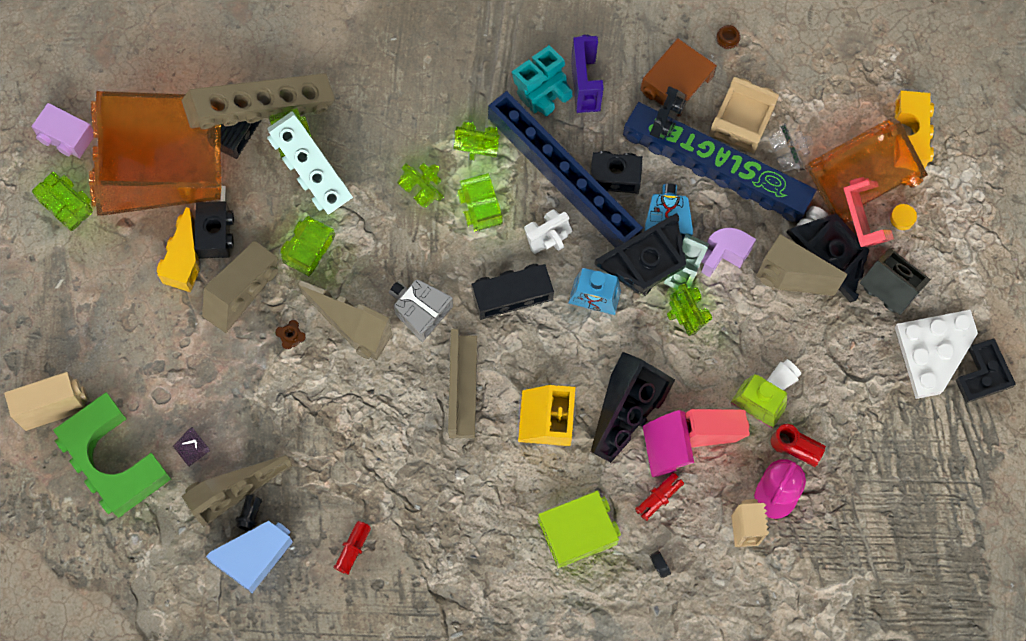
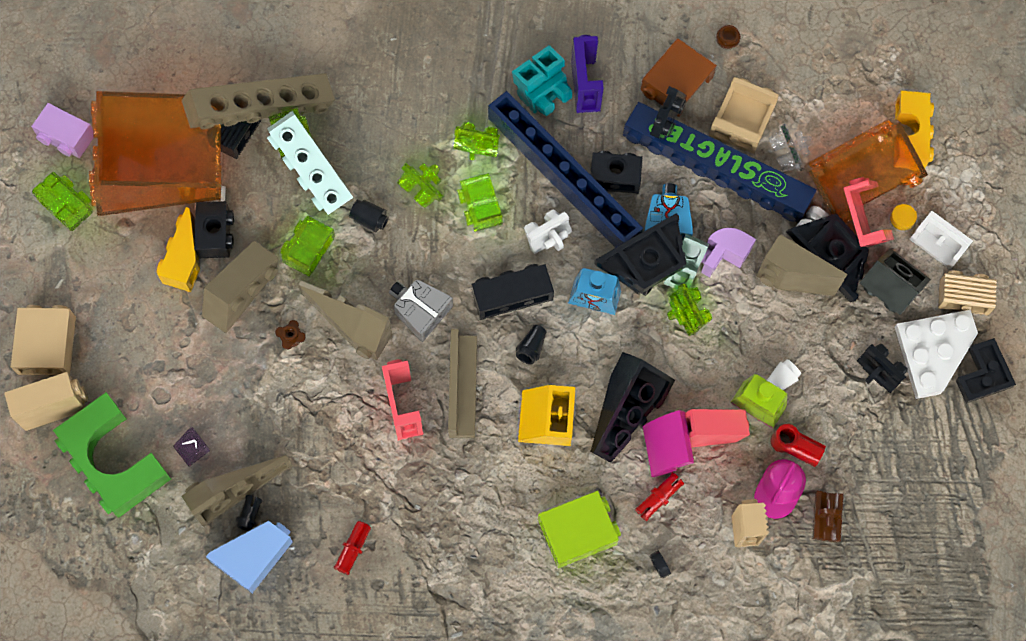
none -> tan brick [11,305,76,375]
none -> black brick [349,200,389,233]
none -> coral panel [382,359,423,440]
none -> black cone [516,325,547,364]
none -> reddish brown hips [812,490,844,543]
none -> black hips [857,344,908,393]
none -> white hinge [910,211,973,270]
none -> tan brick [938,270,997,315]

